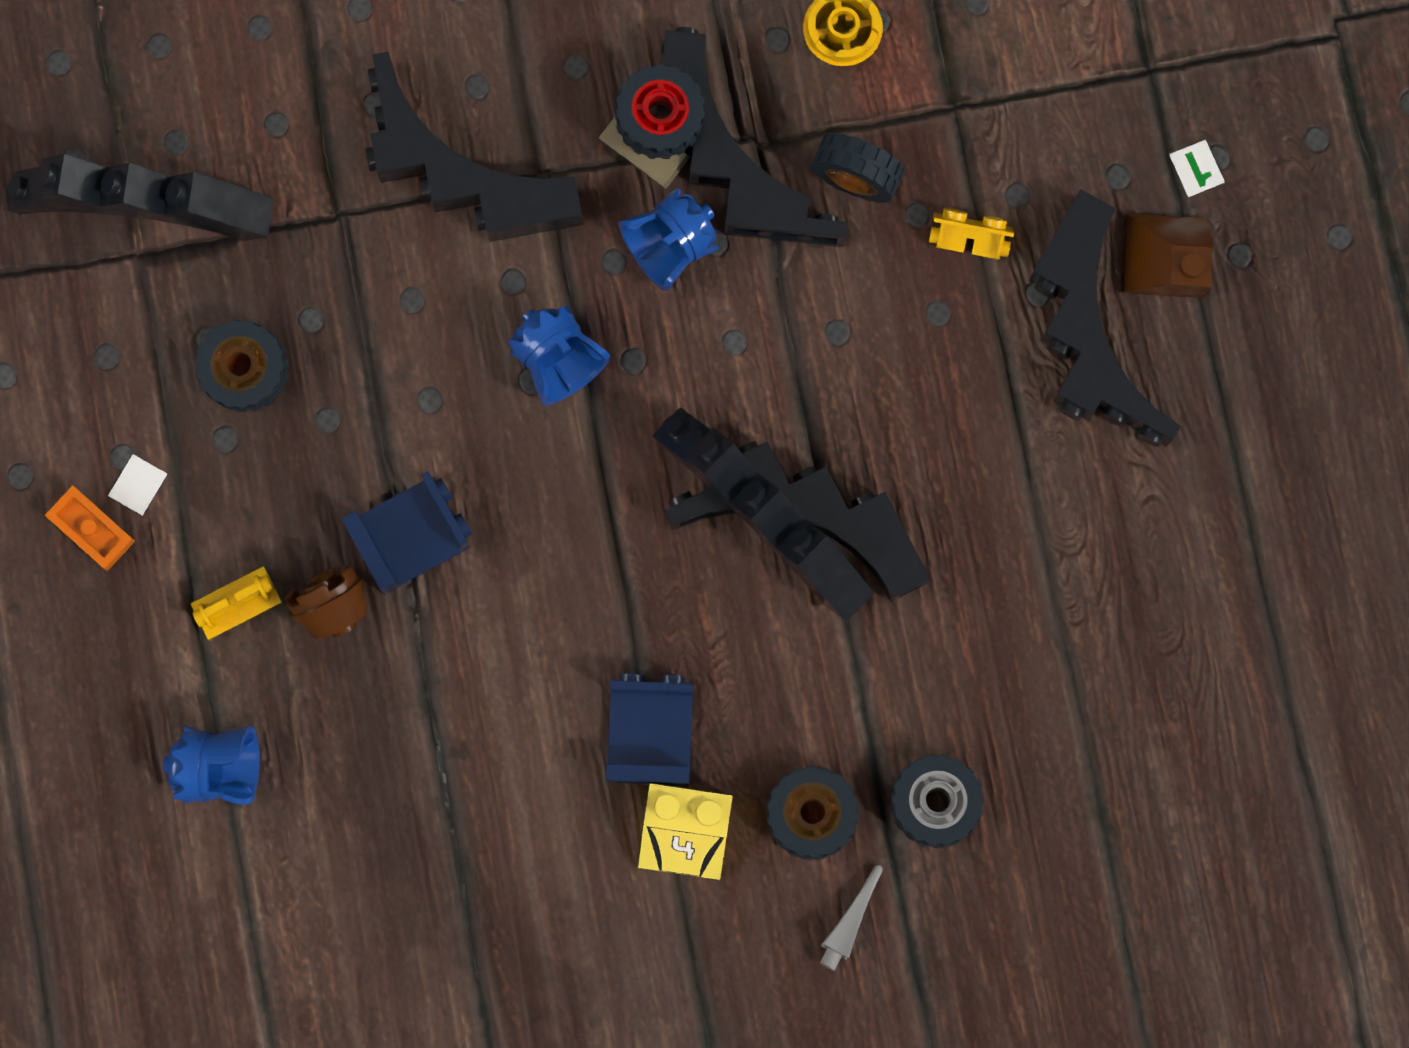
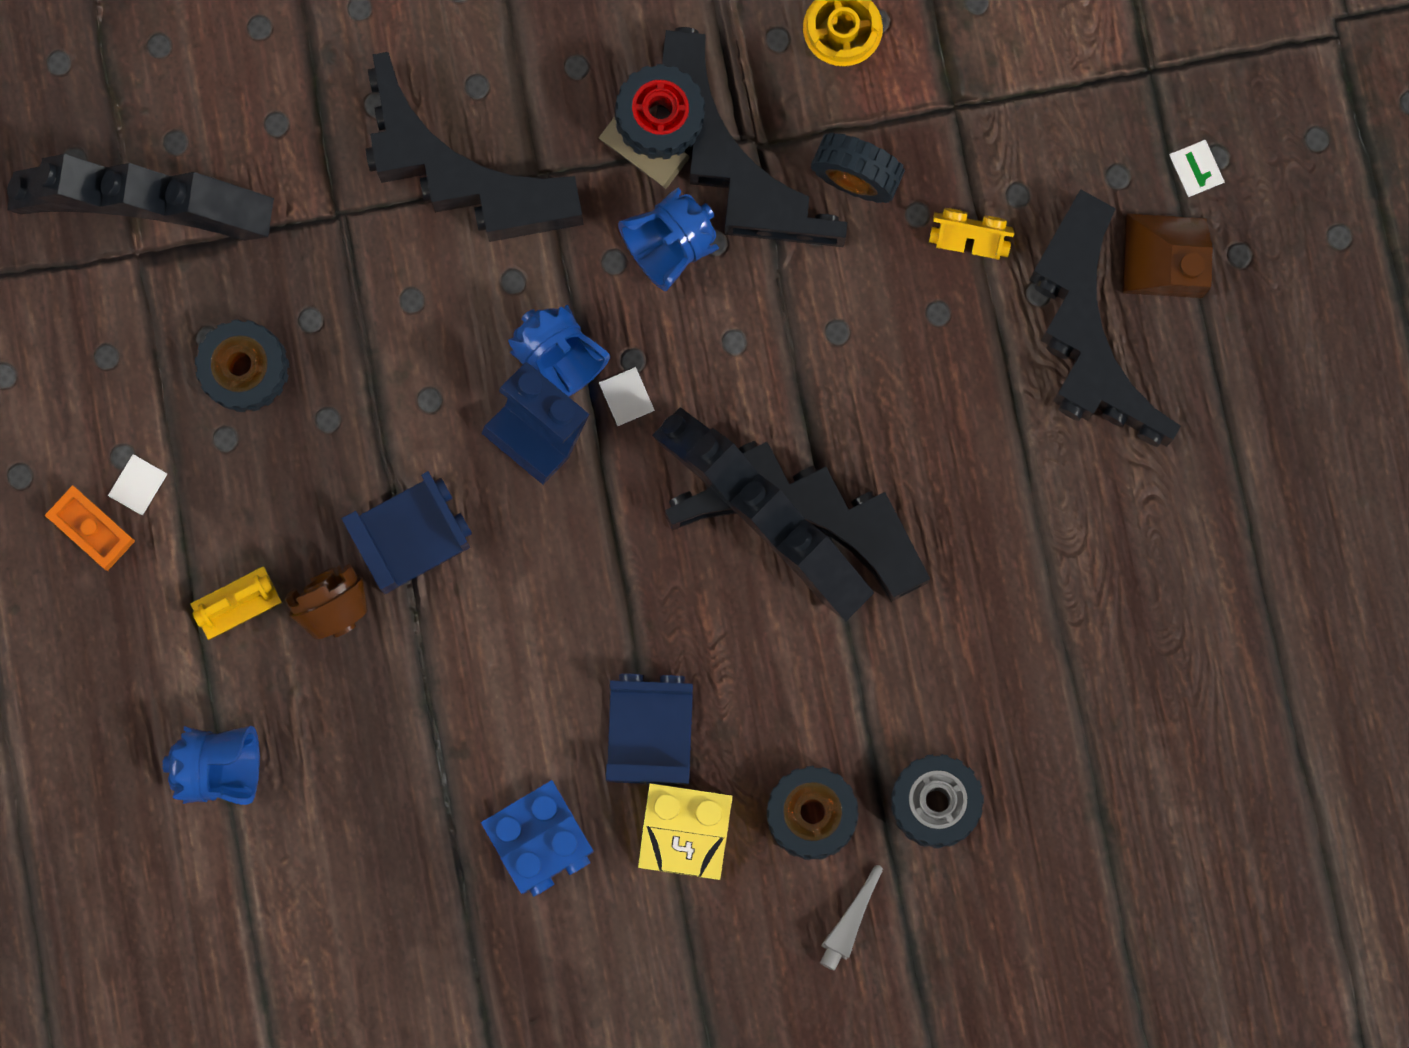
none -> blue plate [480,780,594,897]
none -> dark blue panel [481,362,590,485]
none -> white sticker [599,367,655,426]

